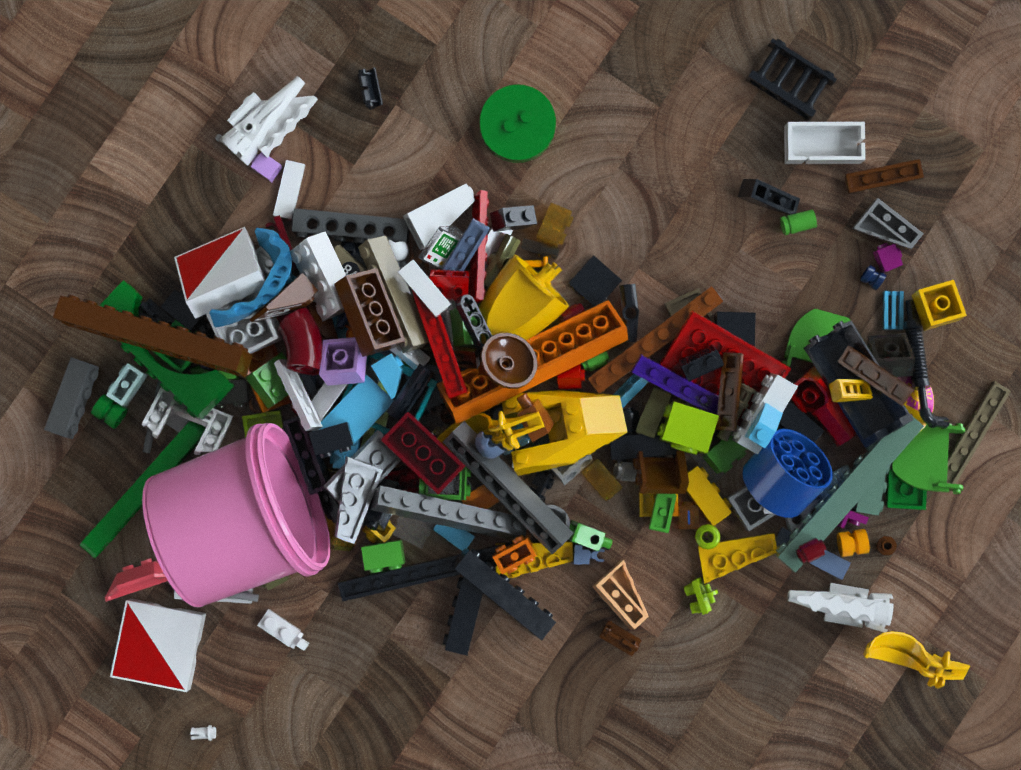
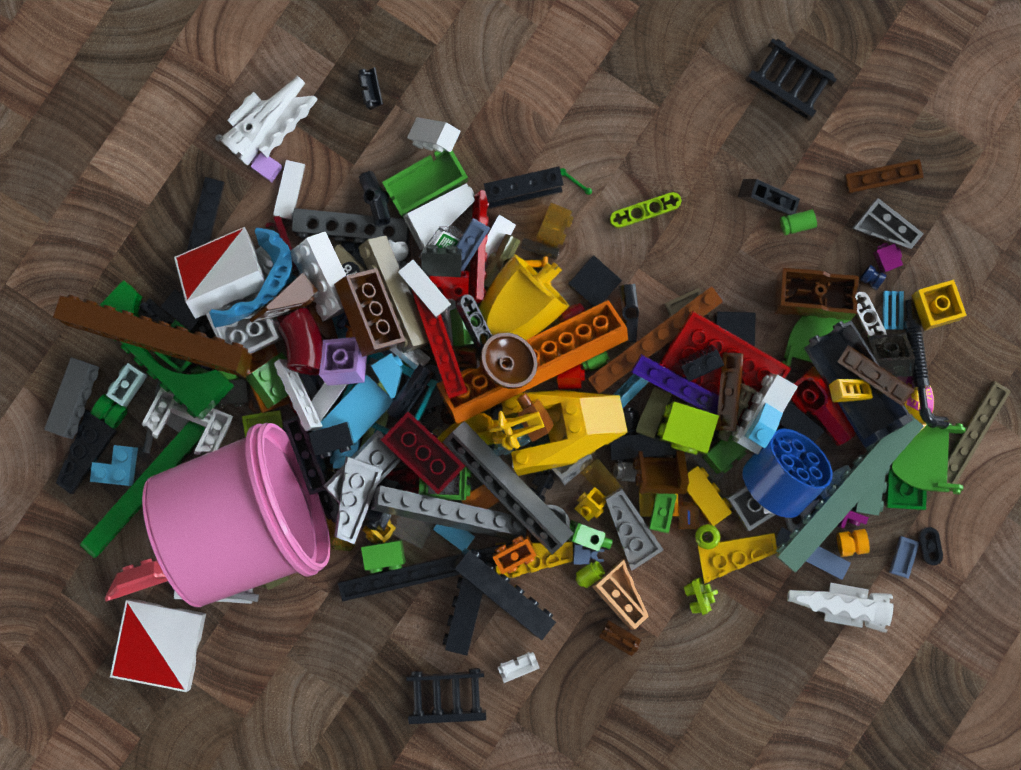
white pin [190,725,216,741] -> none
white hinge [257,609,309,650] -> none
sand blue hair [475,431,505,459] -> none
green brick [480,84,556,163] -> none
brick [490,205,537,232] -> none
white piece [784,122,865,164] -> none
dark red brick [795,538,827,564] -> none
yellow piece [863,631,970,689] -> none
reddish brown plate [877,536,897,555] -> none
none -> black wing [56,409,118,494]
none -> medium azure brick [90,445,138,486]
none -> black plate [187,177,225,251]
none -> black piece [359,171,391,227]
none -> bright green piece [382,151,468,219]
none -> black fence [406,668,487,724]
none -> white brick [407,117,461,153]
none -> pearl dark grey brick [422,245,462,277]
none -> black fence [484,166,564,210]
none -> white hinge [498,652,540,683]
none -> green hinge [560,168,592,195]
none -> yellow brick [574,487,607,522]
none -> lime brick [576,561,605,588]
none -> light grey wing [605,487,663,571]
none -> lime beam [610,192,682,229]
none -> reddish brown piece [774,268,859,320]
none -> white beam [855,292,887,344]
none -> sand blue tile [889,536,920,579]
none -> black plate [919,527,943,565]

